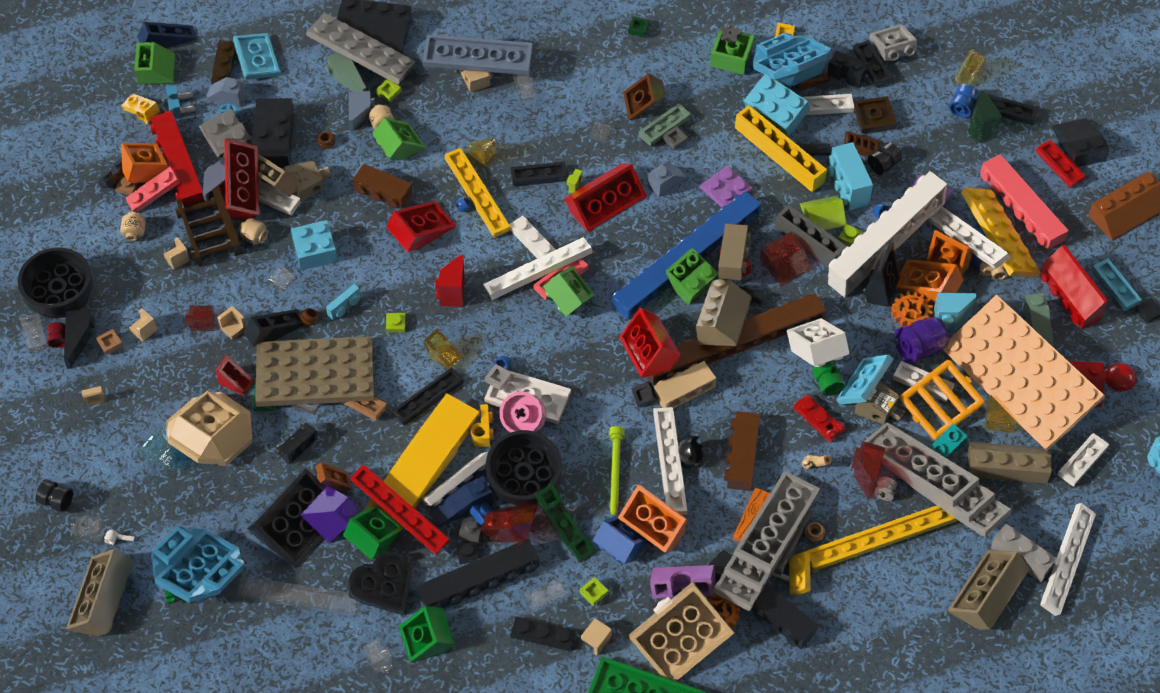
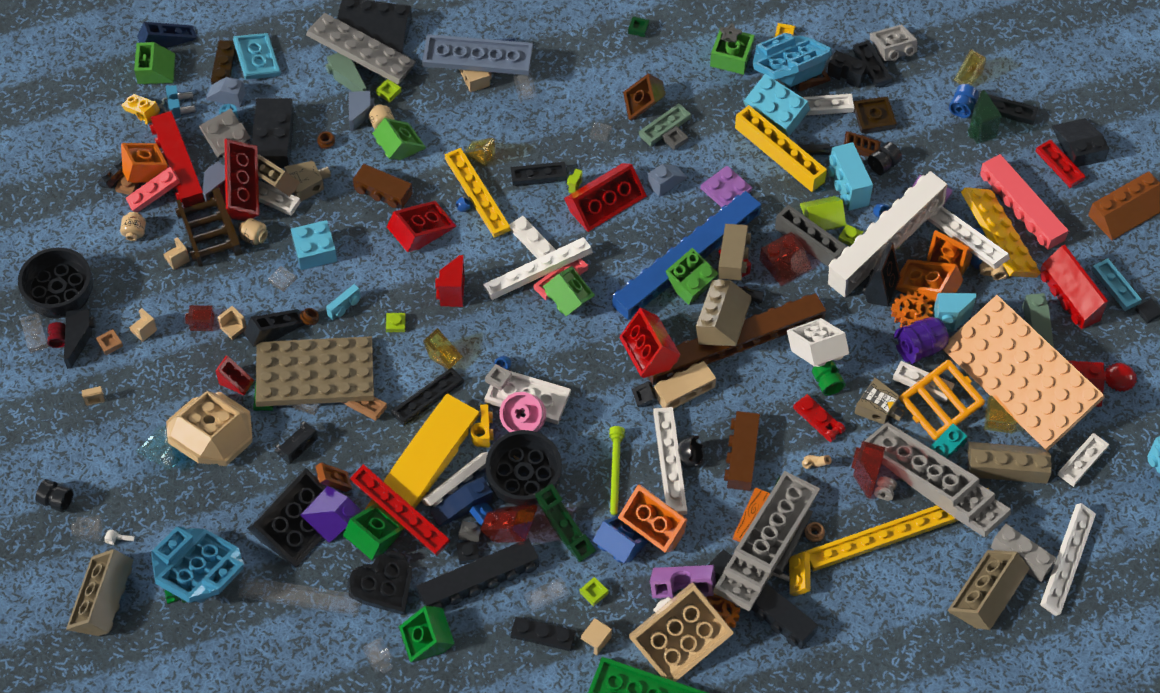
medium azure tile [836,355,893,405] -> none

